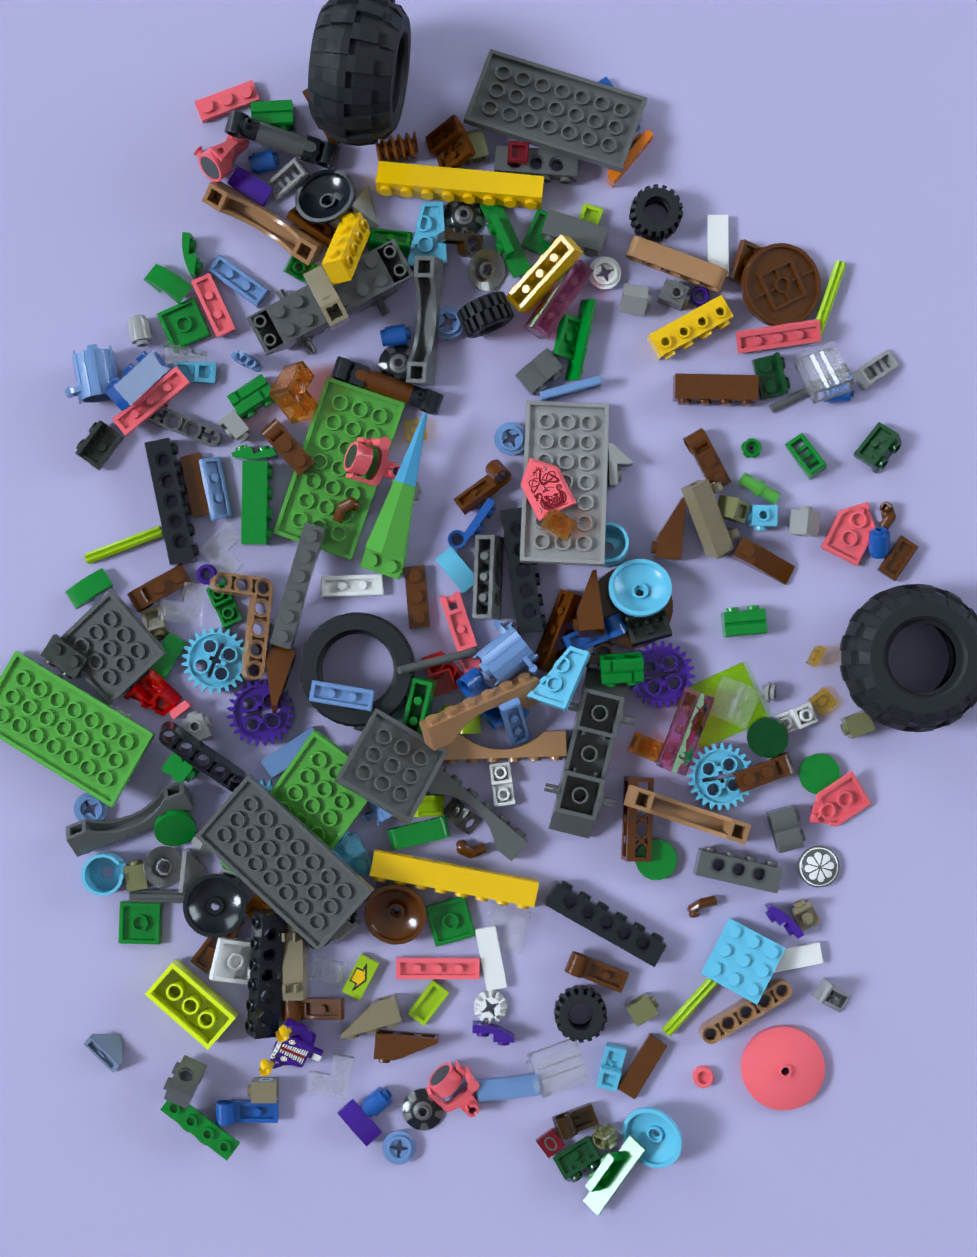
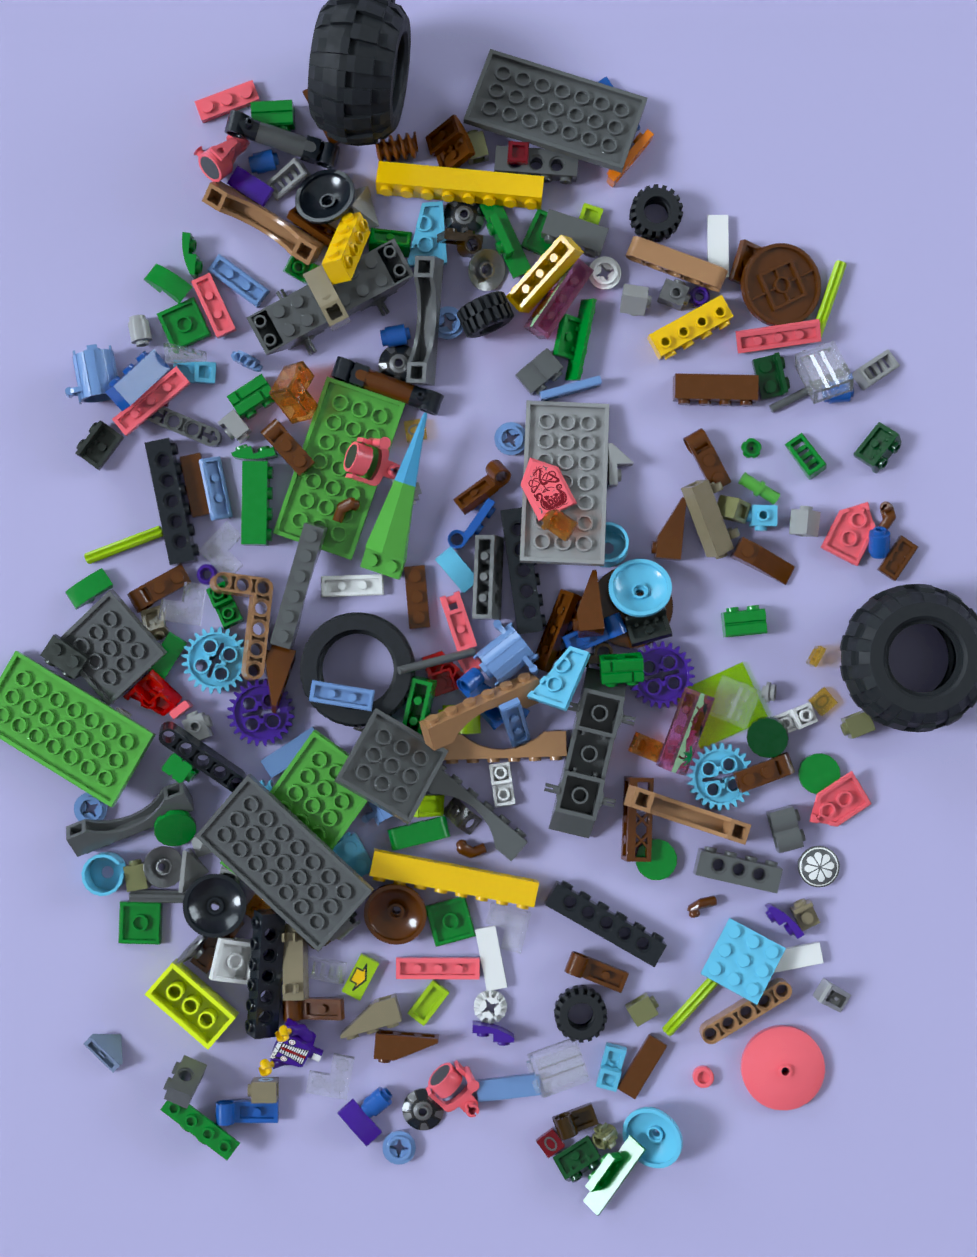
none -> flat silver dish [177,935,207,964]

